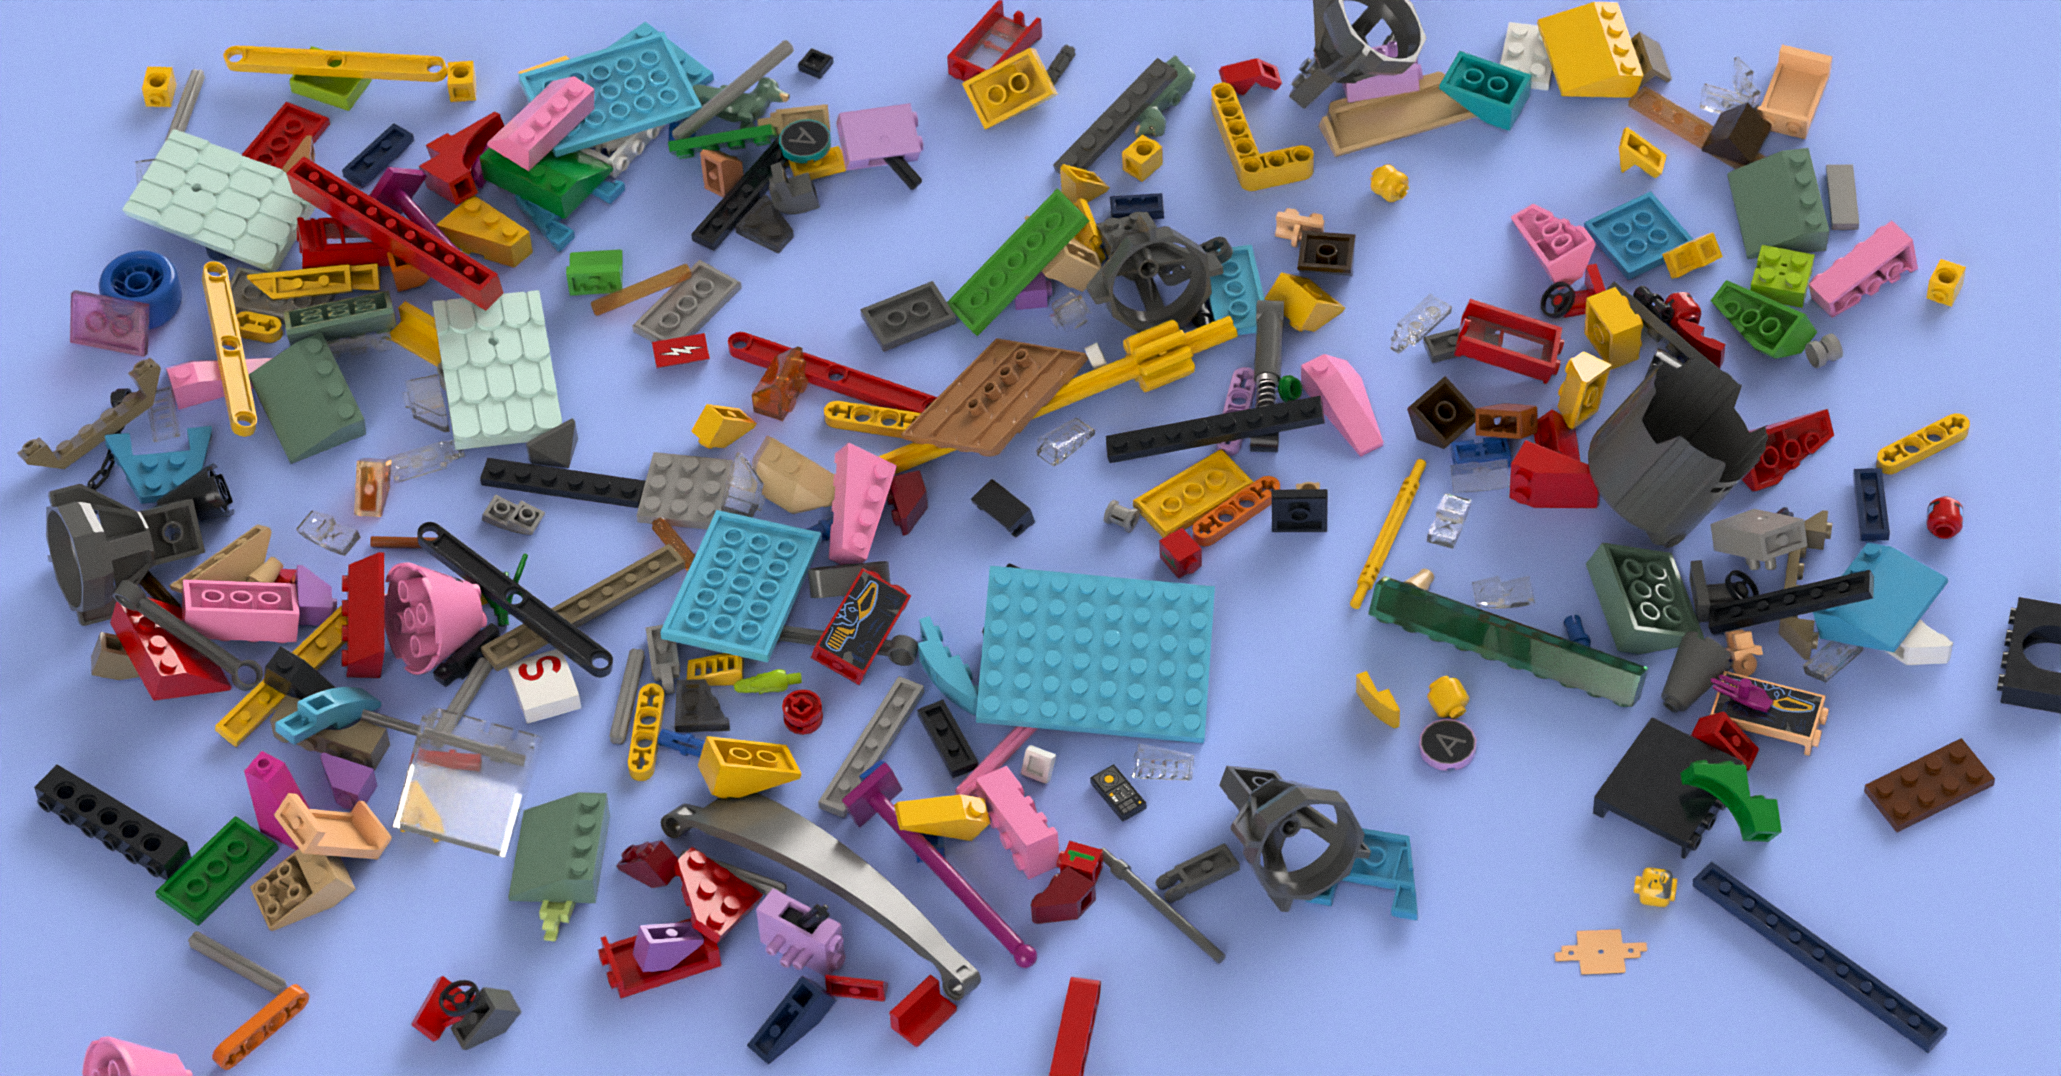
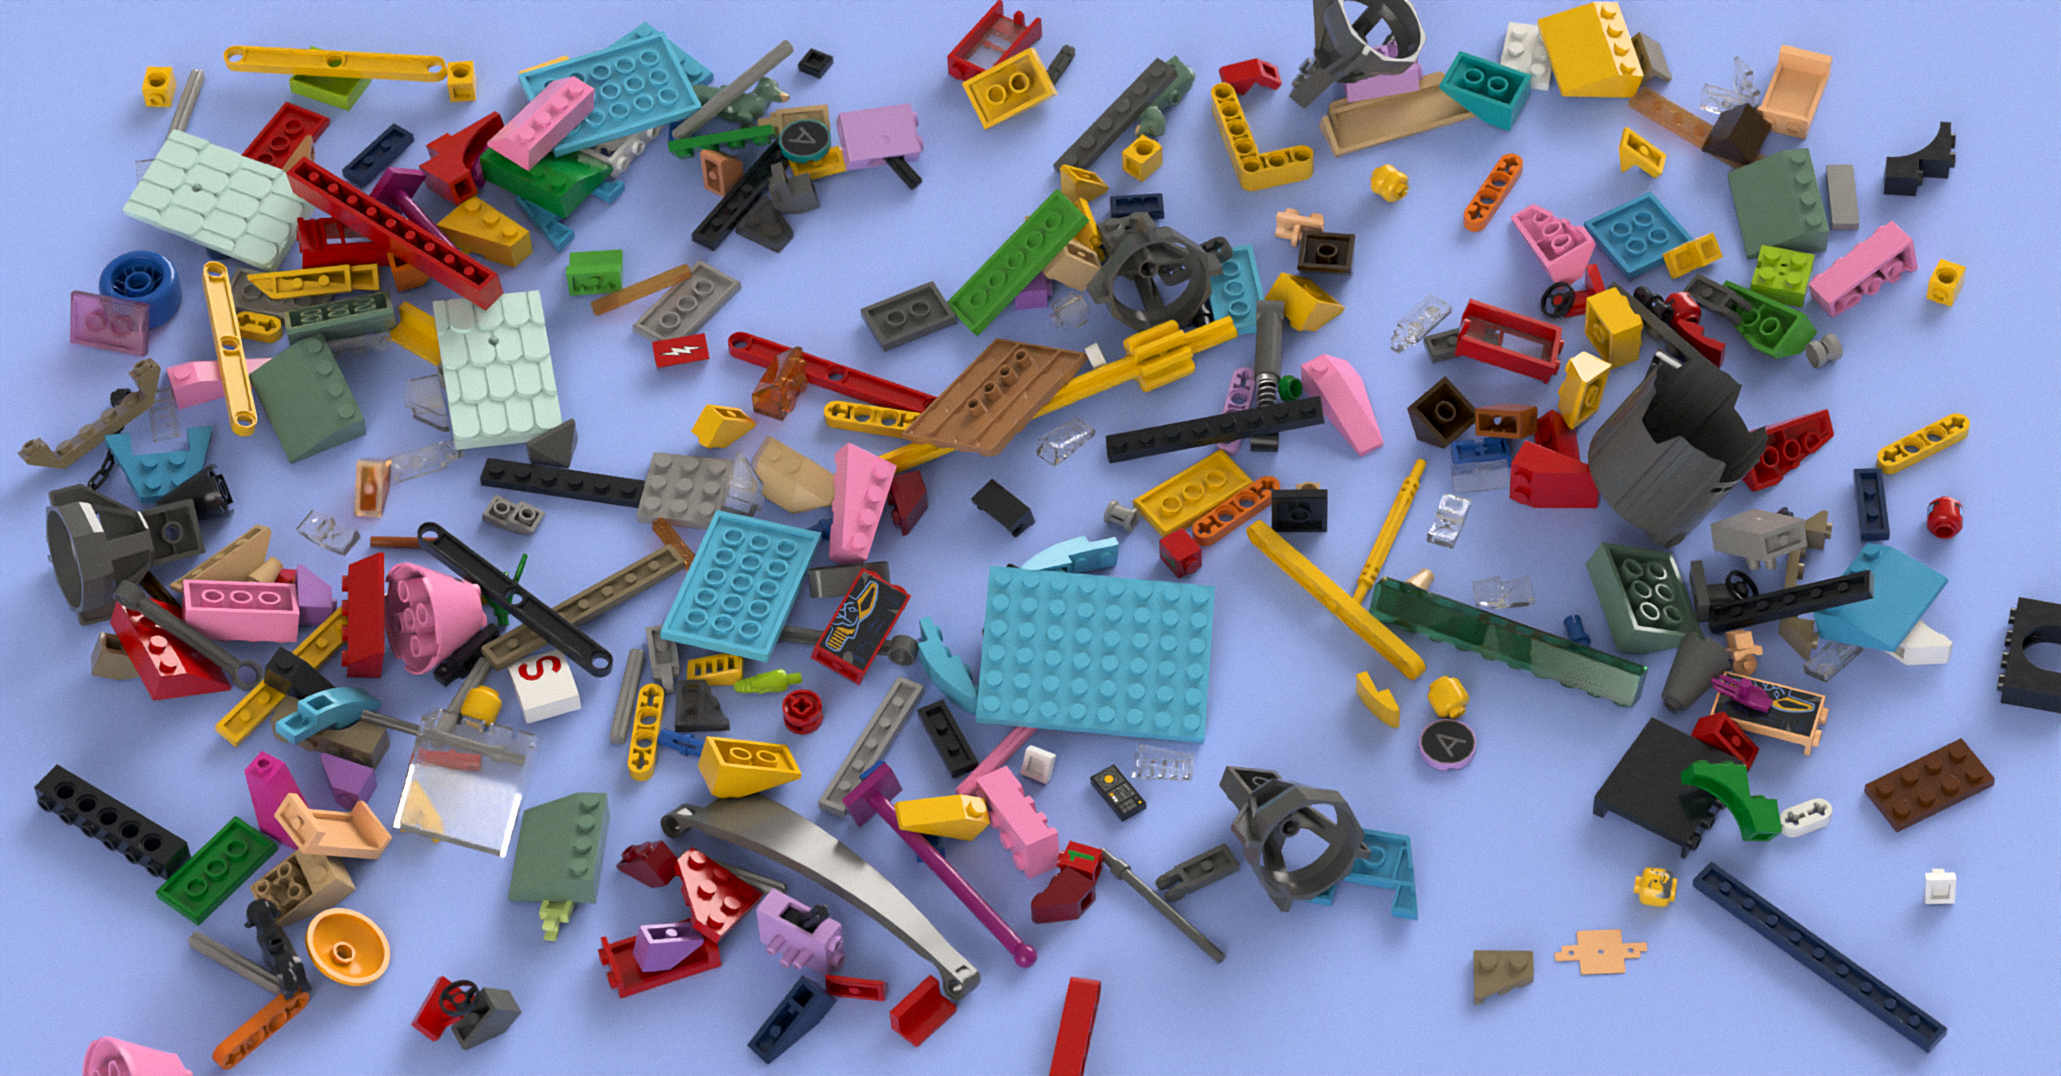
none -> black animal [244,898,312,1000]
none -> light orange dish [305,908,390,986]
none -> yellow head [460,685,502,730]
none -> medium azure slope [1021,536,1119,574]
none -> yellow beam [1246,520,1426,680]
none -> orange beam [1463,153,1523,232]
none -> dark tan wing [1473,950,1534,1005]
none -> dark grey hinge [1682,273,1753,325]
none -> white beam [1780,798,1832,838]
none -> black arch [1883,122,1956,196]
none -> white tile [1923,869,1956,904]

